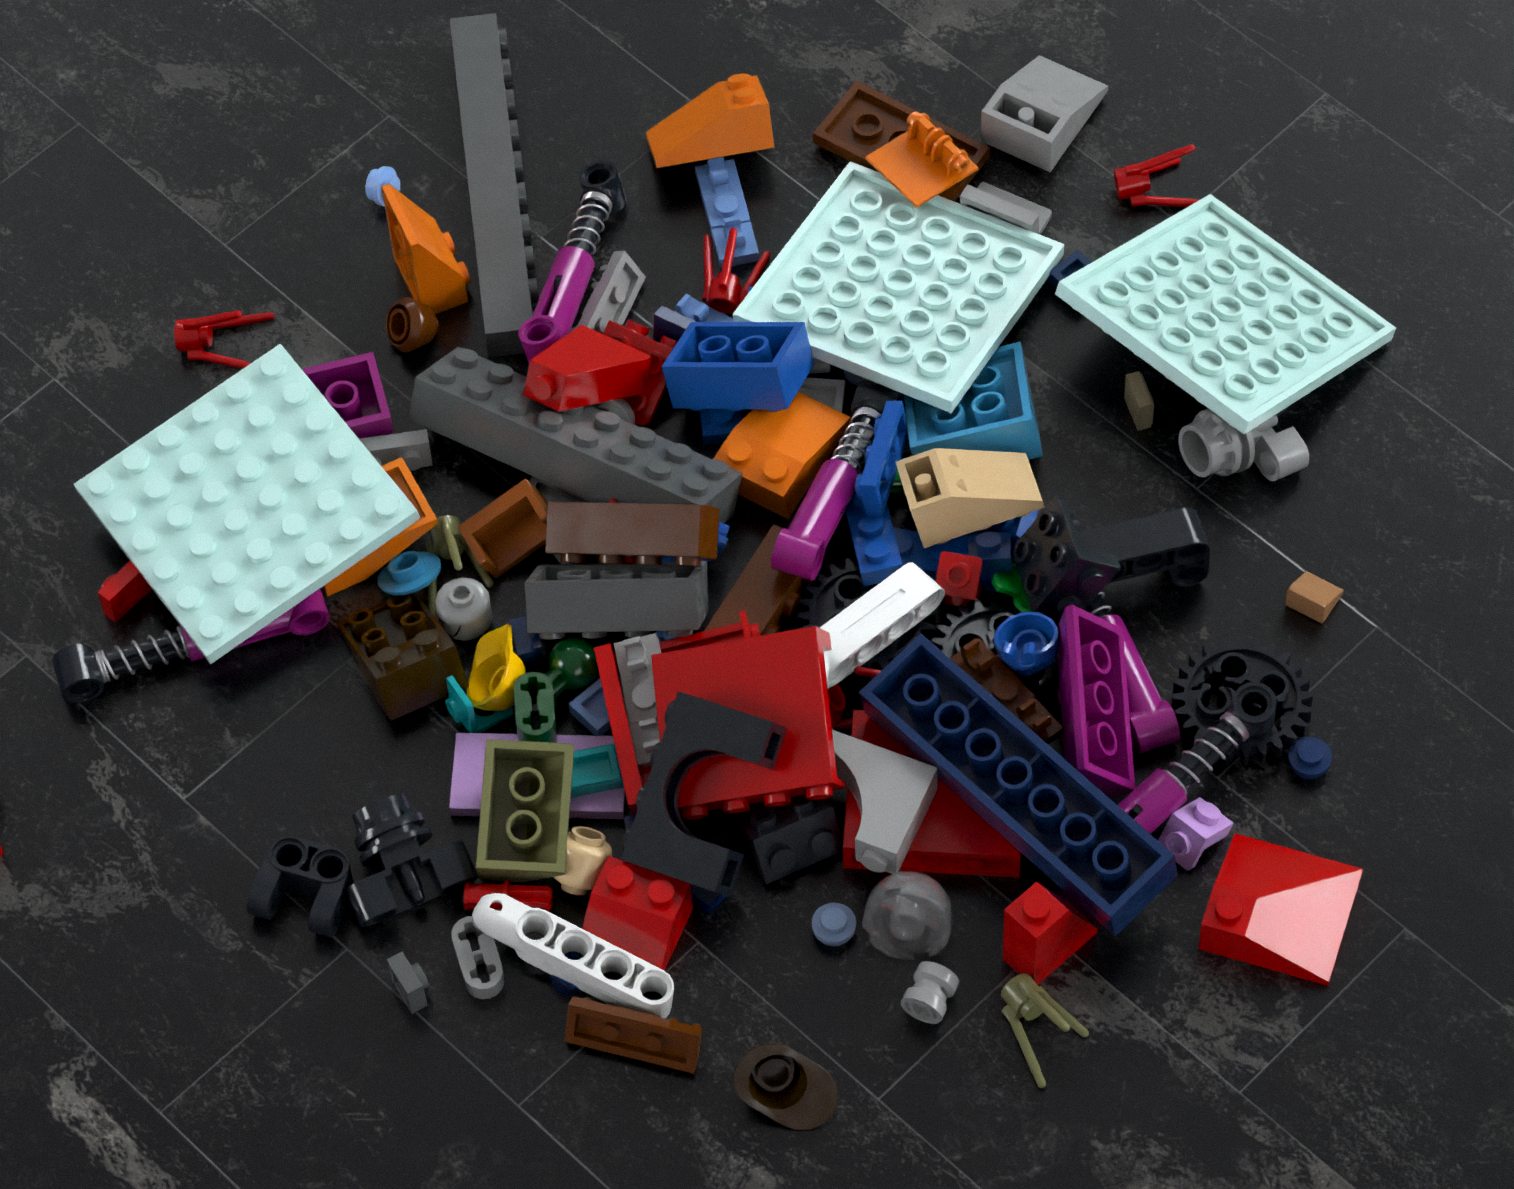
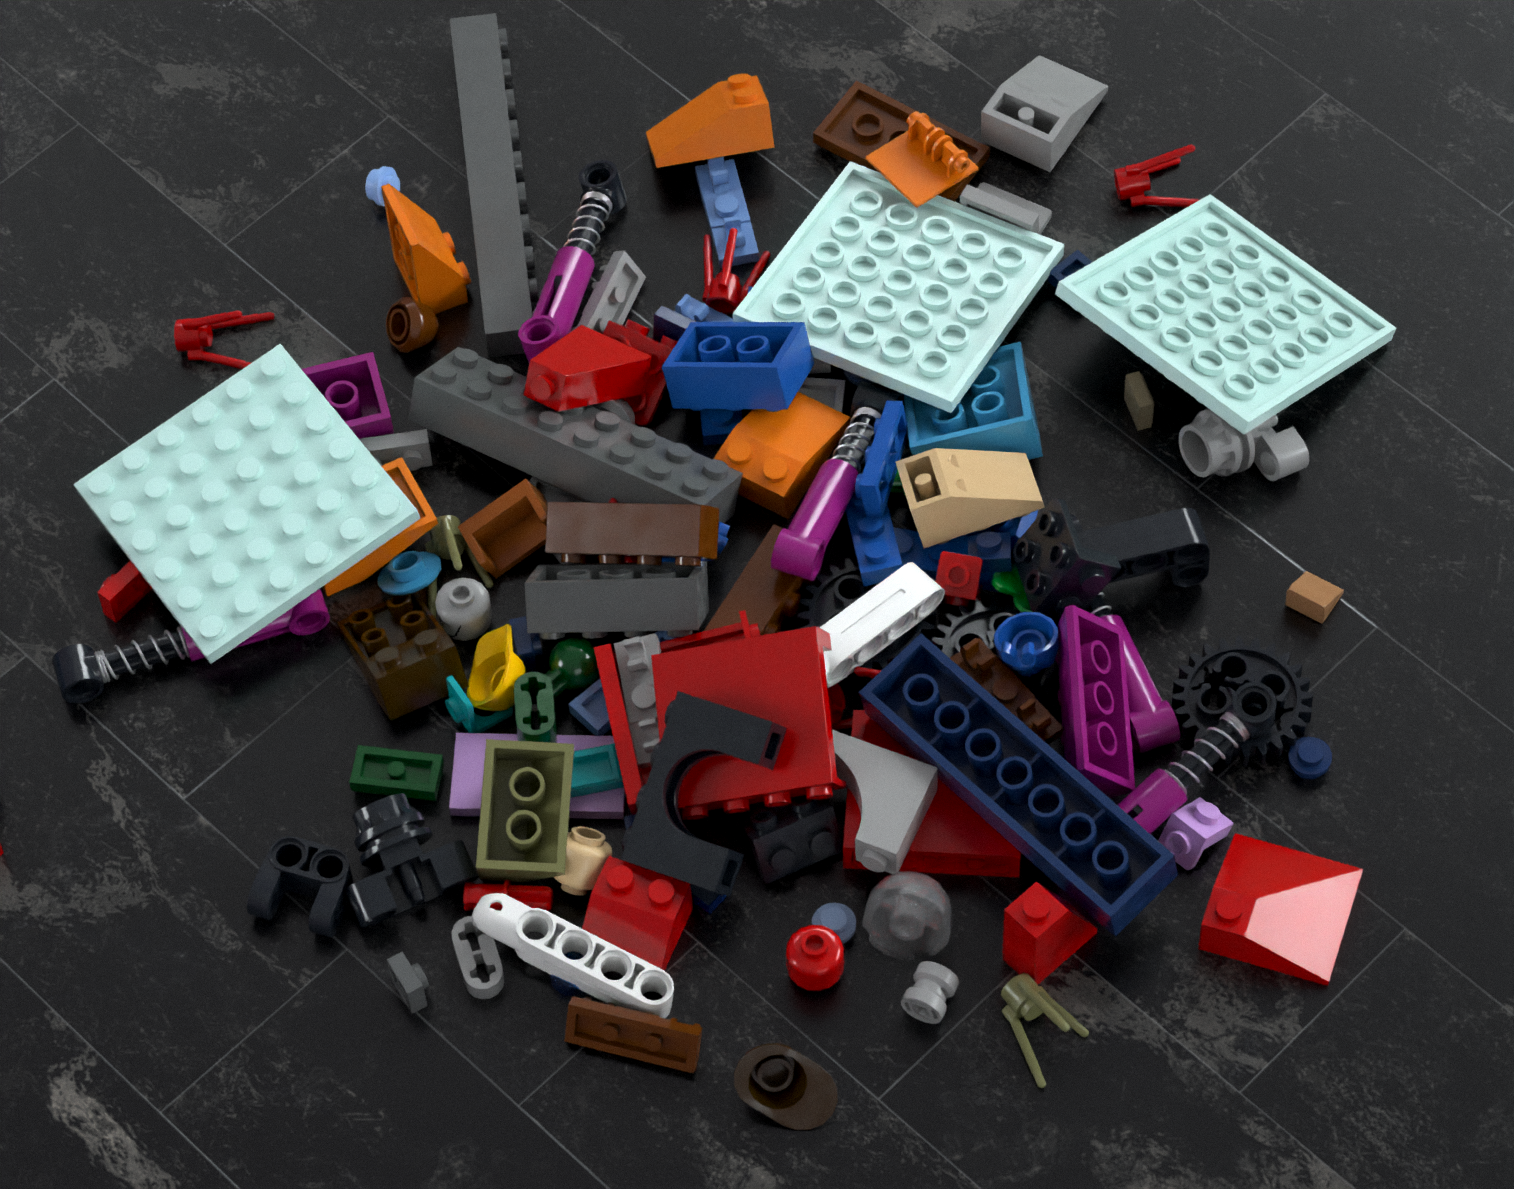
none -> dark green plate [349,745,444,801]
none -> red head [786,925,844,991]

